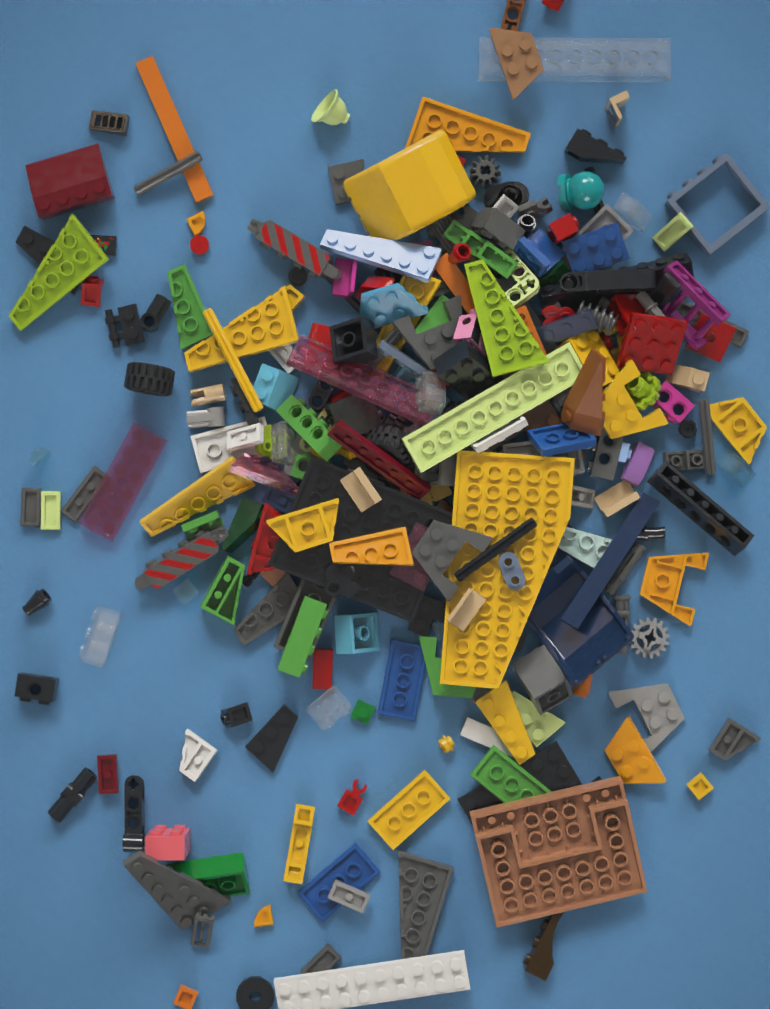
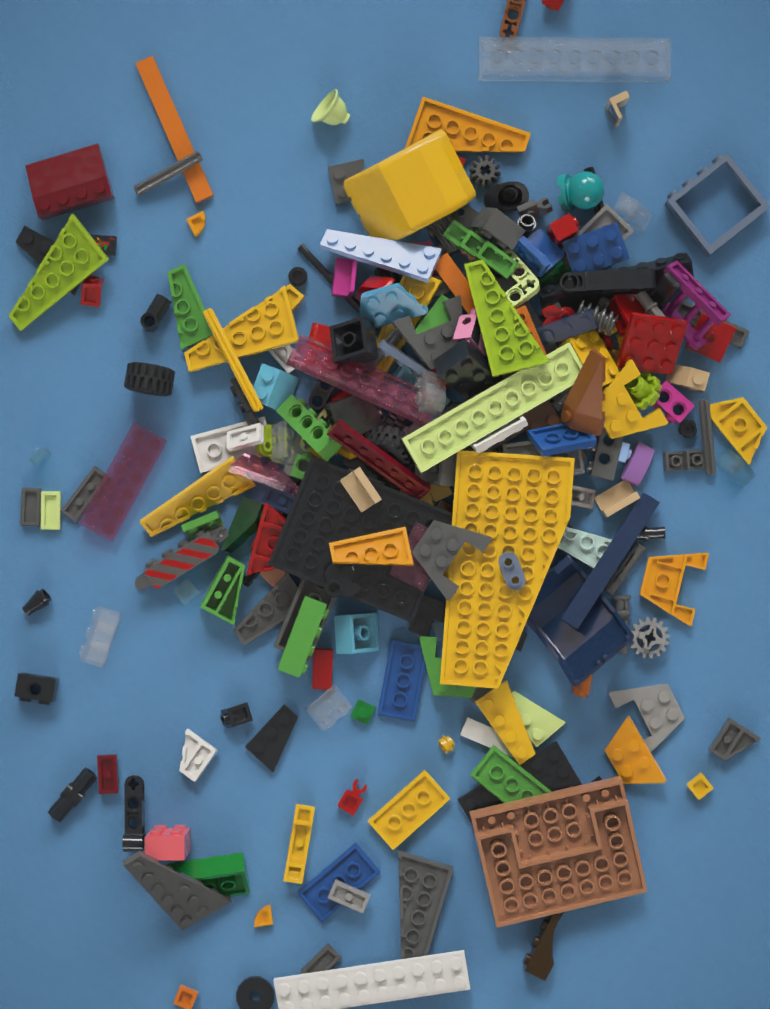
dark brown slope [89,110,130,136] -> none
black plate [105,303,145,348] -> none
light grey piece [186,407,226,428] -> none
red tile [190,235,210,255] -> none
tan hinge [190,384,226,407] -> none
dark grey tile [190,912,215,949] -> none
dark grey hinge [247,219,342,281] -> none
yellow wing [266,498,339,552] -> none
tan panel [446,588,486,631] -> none
red cone [448,243,471,264] -> none
black axle [454,518,537,582] -> none
medium nougat wing [489,28,544,100] -> none
white plate [492,194,519,218] -> none
dark grey slope [511,645,573,715] -> none
black slope [564,128,627,164] -> none
black brick [647,461,755,556] -> none
yellowish green tile [652,212,693,252] -> none

